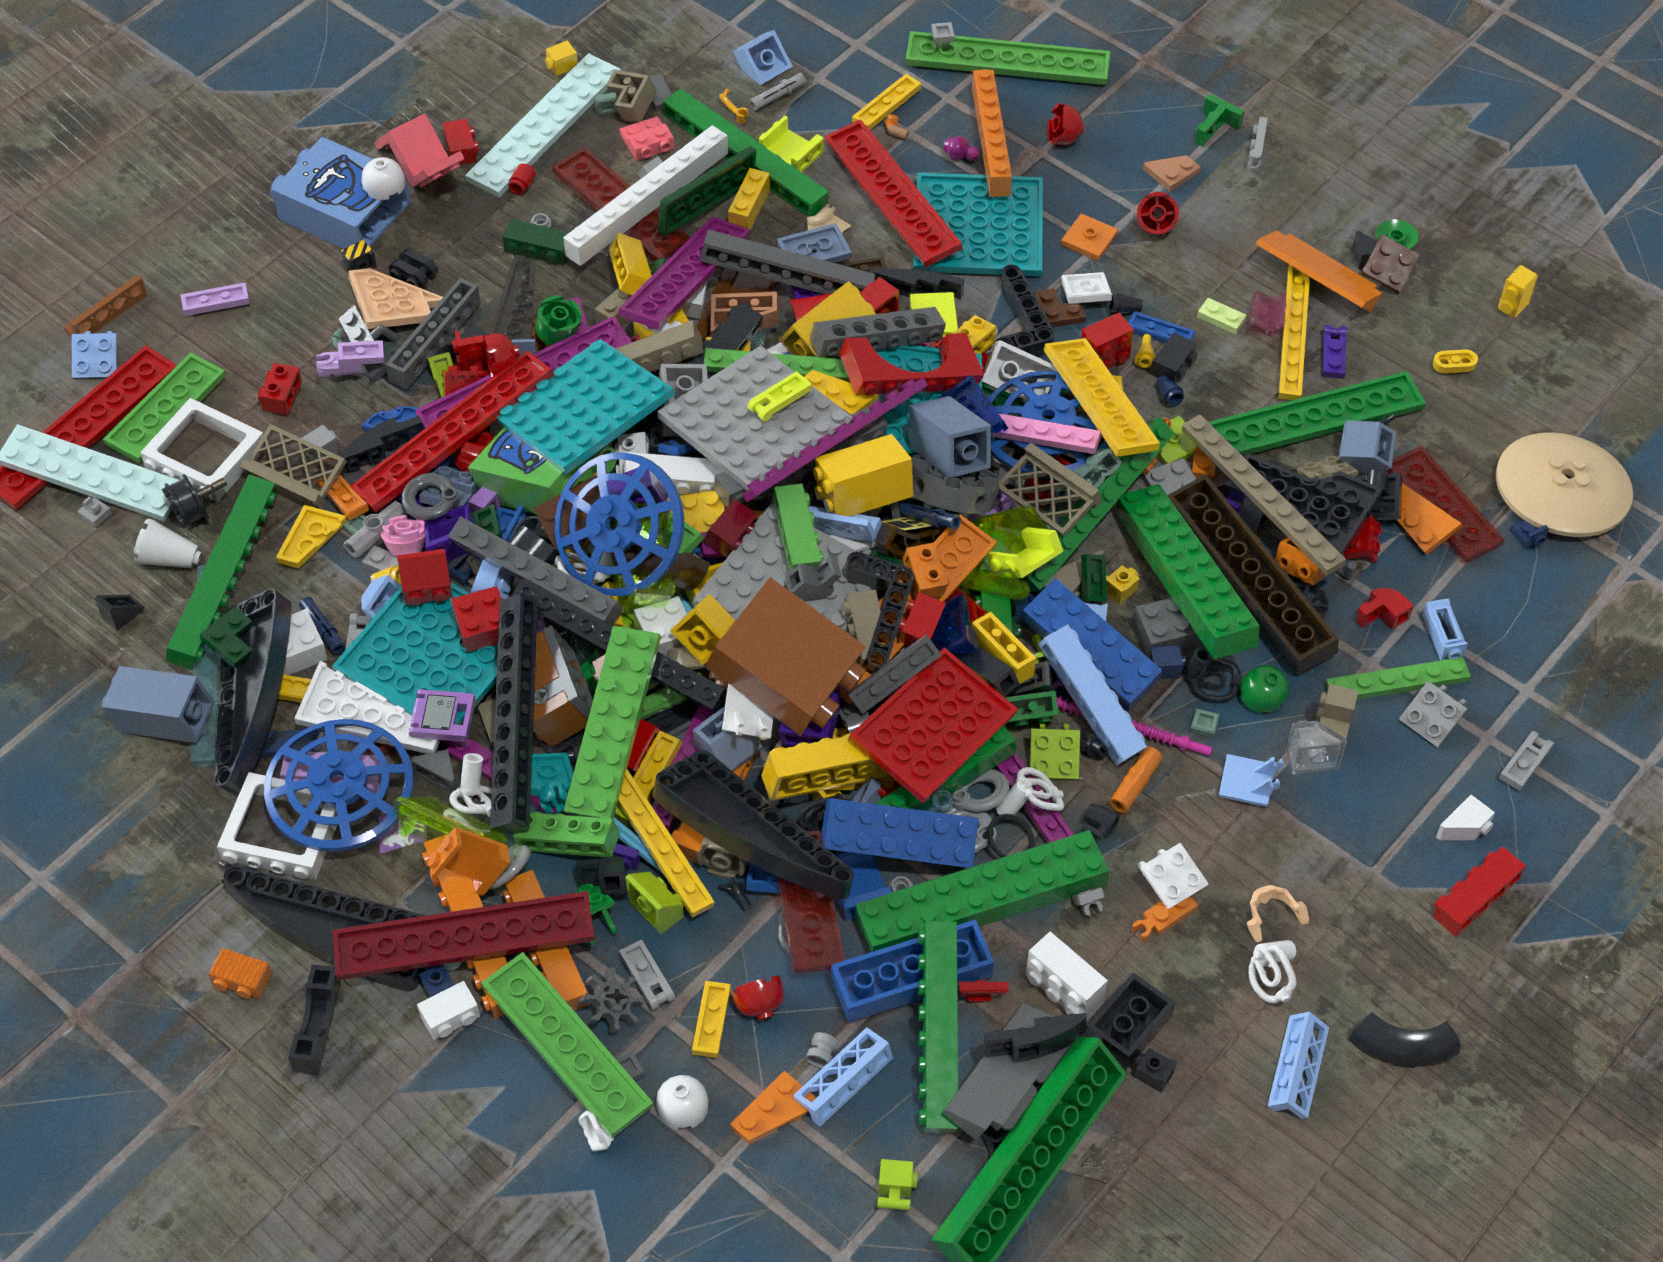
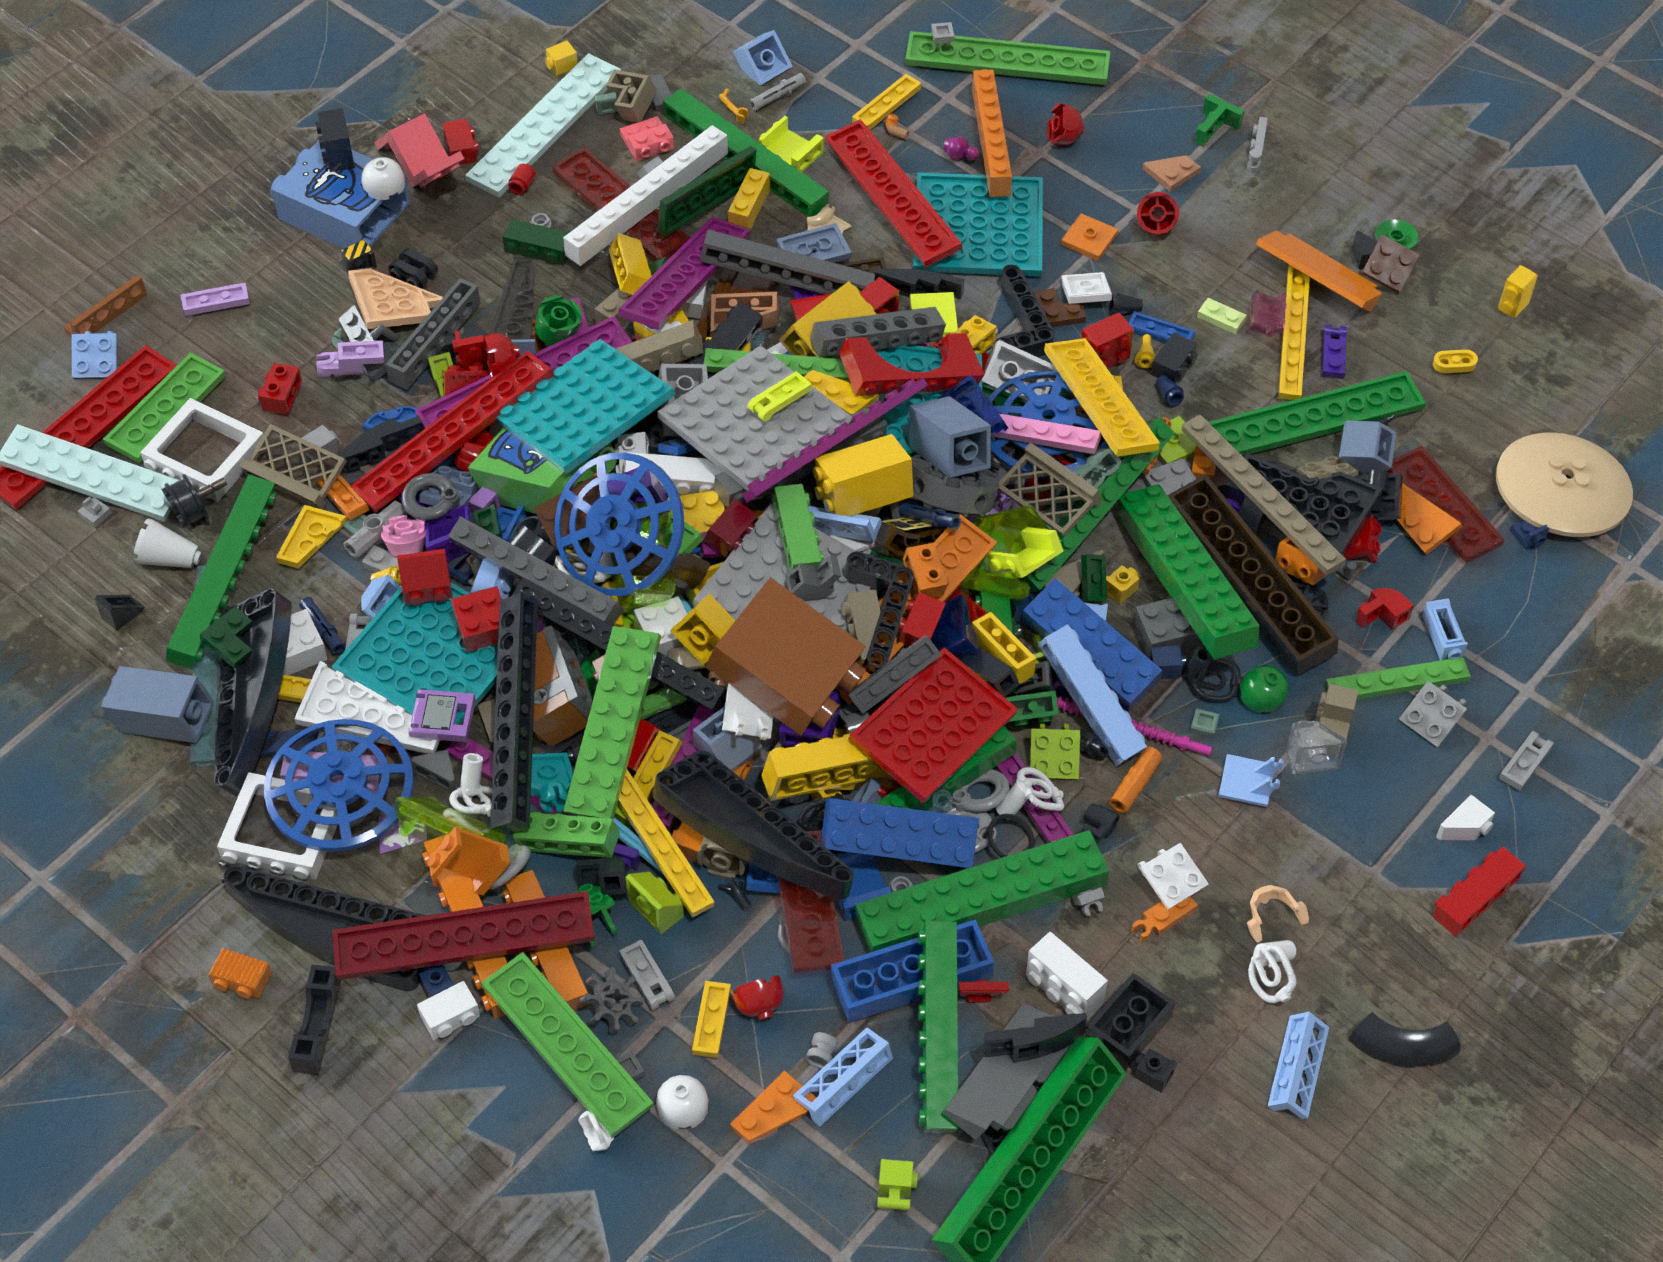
none -> black brick [315,108,355,172]

